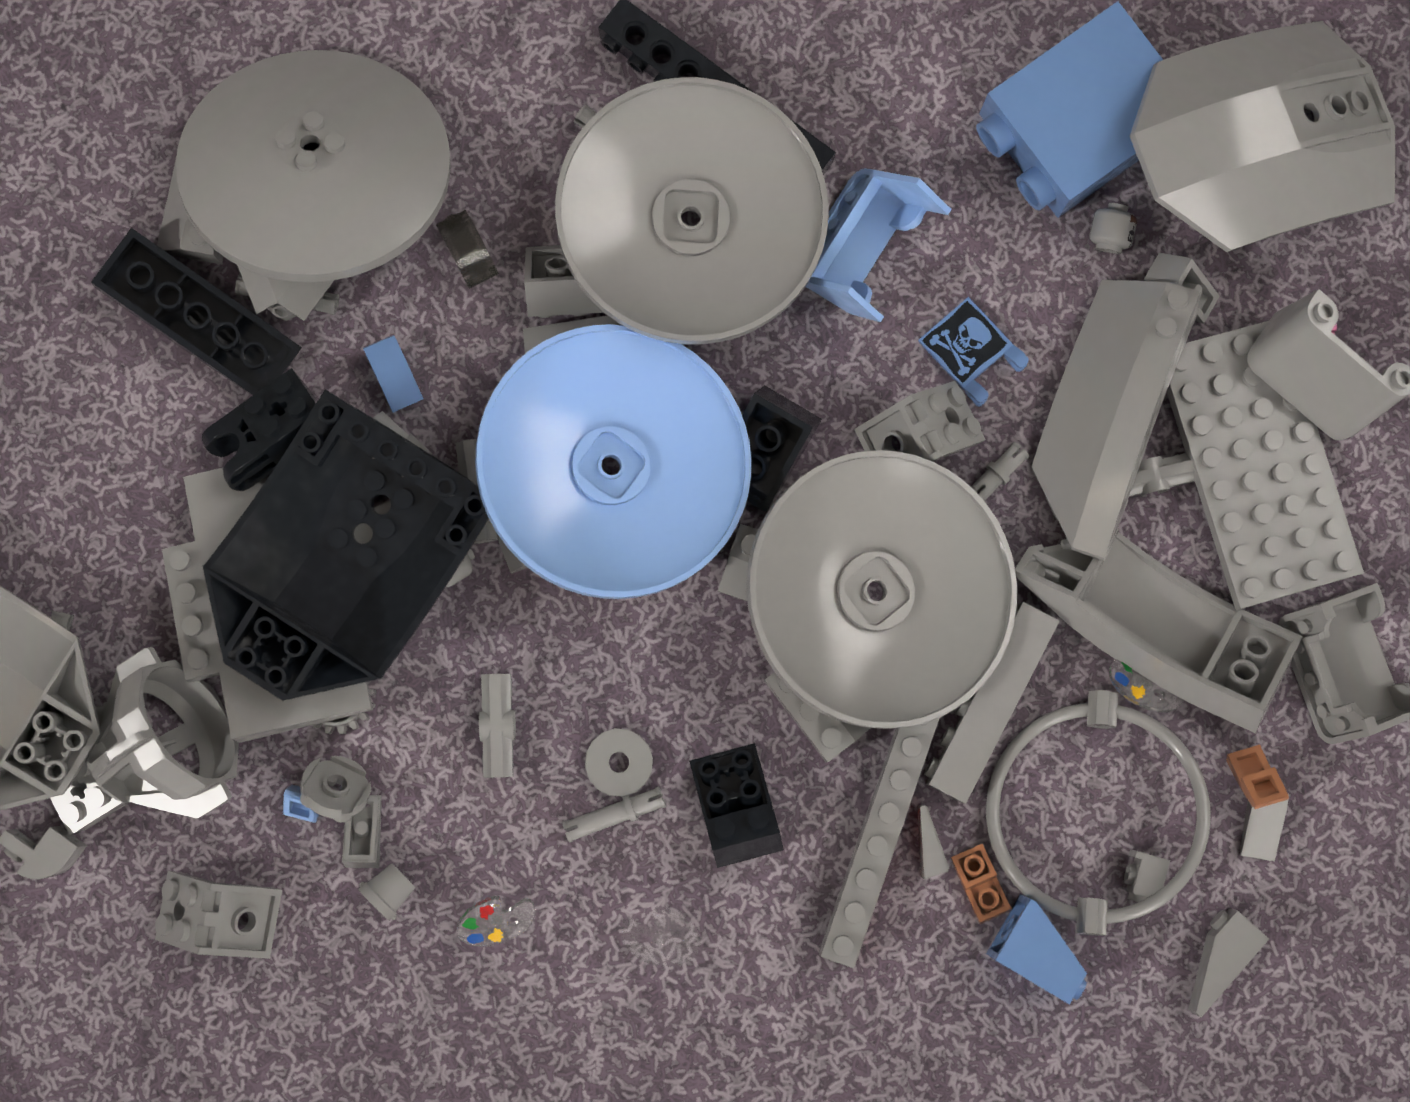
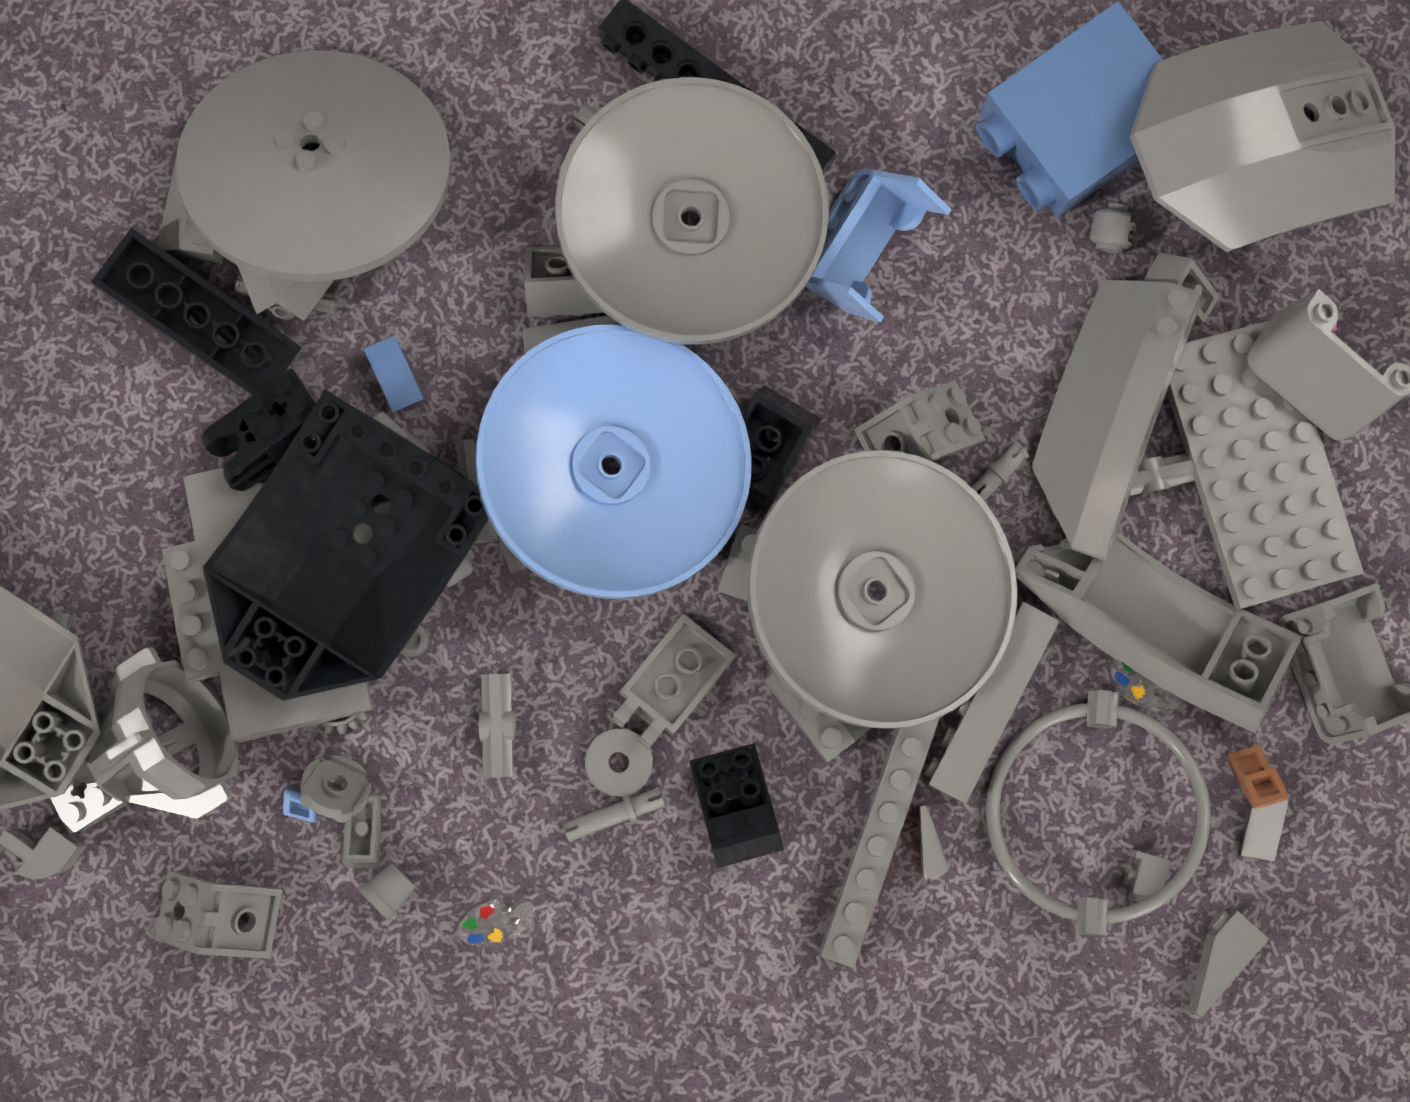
clear smoke brick [436,210,499,289] -> none
flag [919,297,1029,407] -> none
nougat slope [951,844,1012,924] -> none
medium blue slope [986,894,1087,1005] -> none
none -> light grey tile [400,626,429,657]
none -> light grey tile [611,614,736,750]

